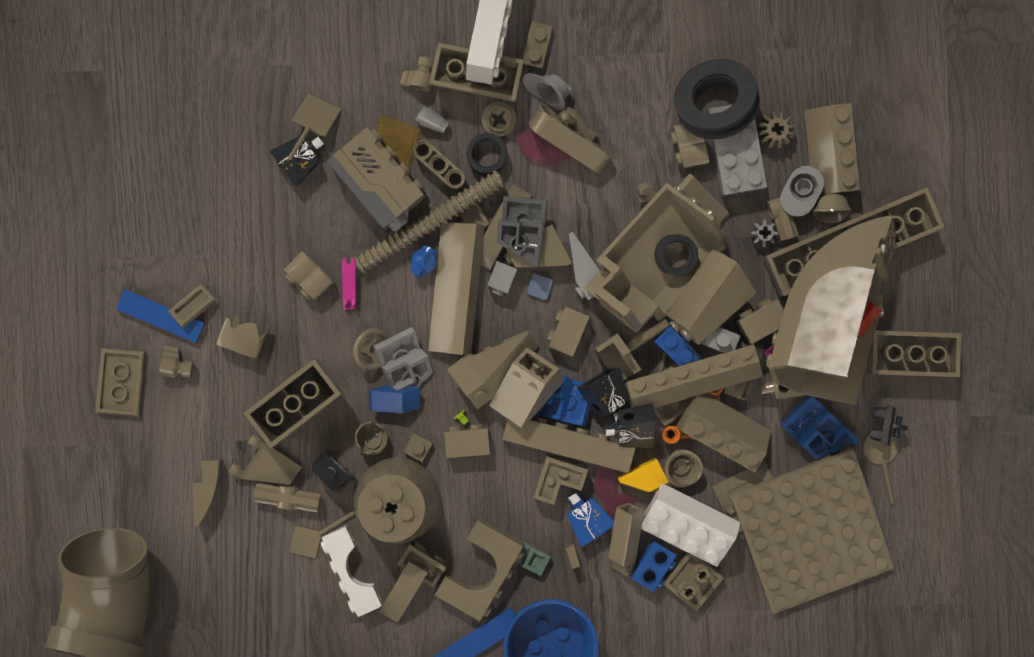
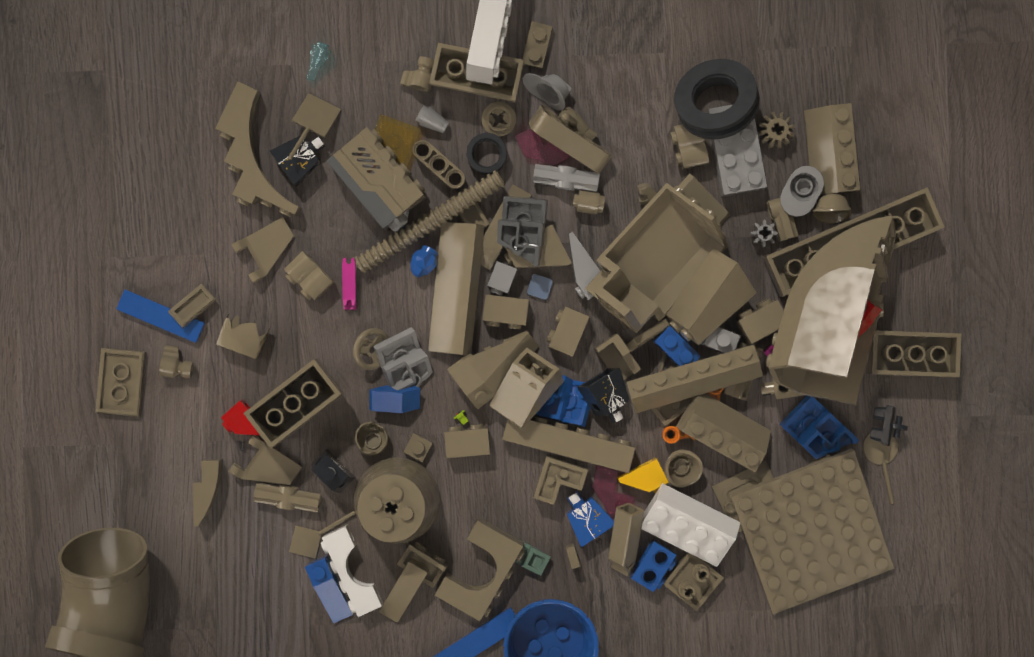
black torso [604,404,656,448] -> none
black tyre [654,234,698,276] -> none
none -> dark tan arch [215,82,301,217]
none -> red slope [221,399,260,435]
none -> dark tan flag [231,217,294,284]
none -> slope [305,555,353,623]
none -> clear light blue cone [306,41,332,82]
none -> dark tan brick [483,295,529,329]
none -> light grey piece [533,164,600,192]
none -> dark tan brick [573,190,605,215]

